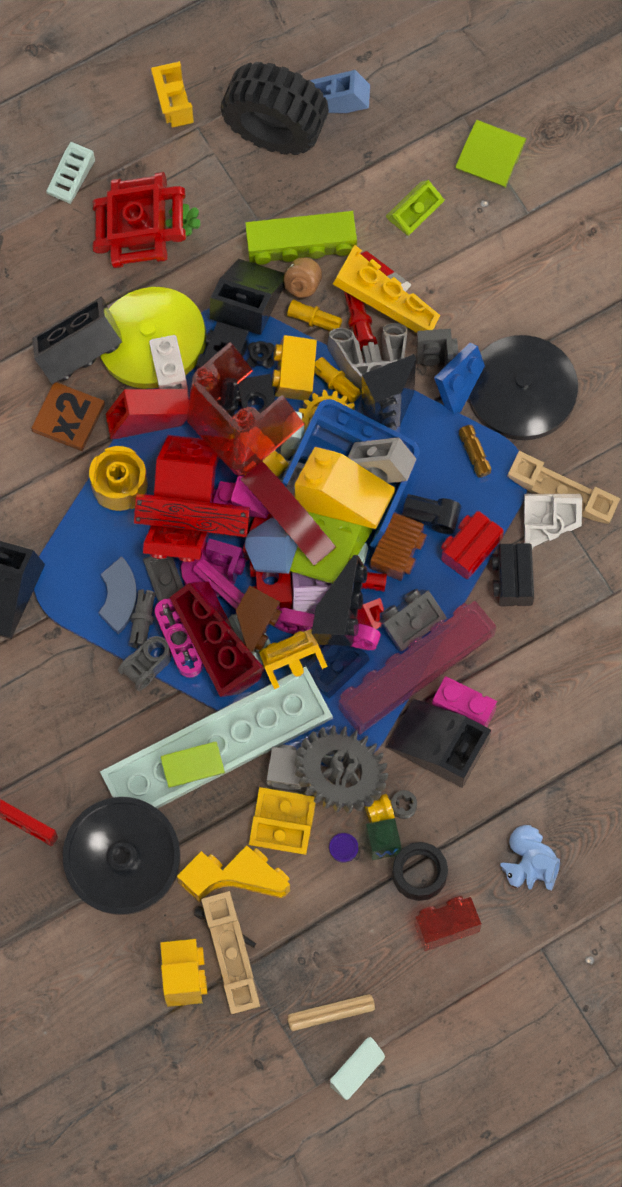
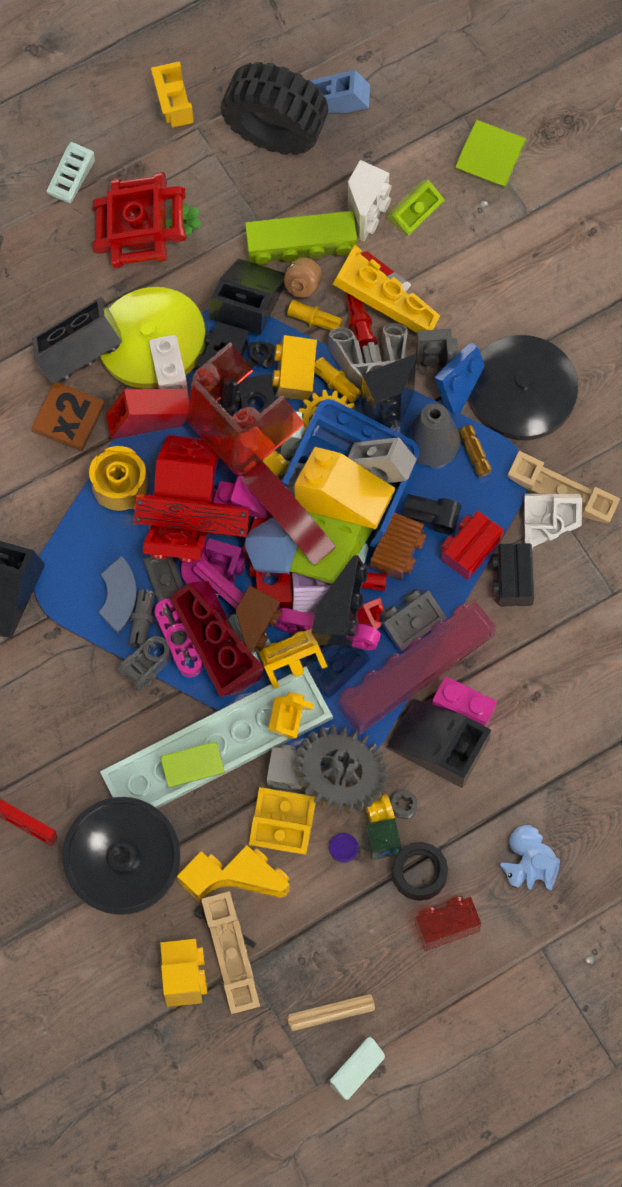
none -> yellow bracket [268,692,314,739]
none -> white slope [348,160,392,241]
none -> dark grey cone [406,403,461,468]

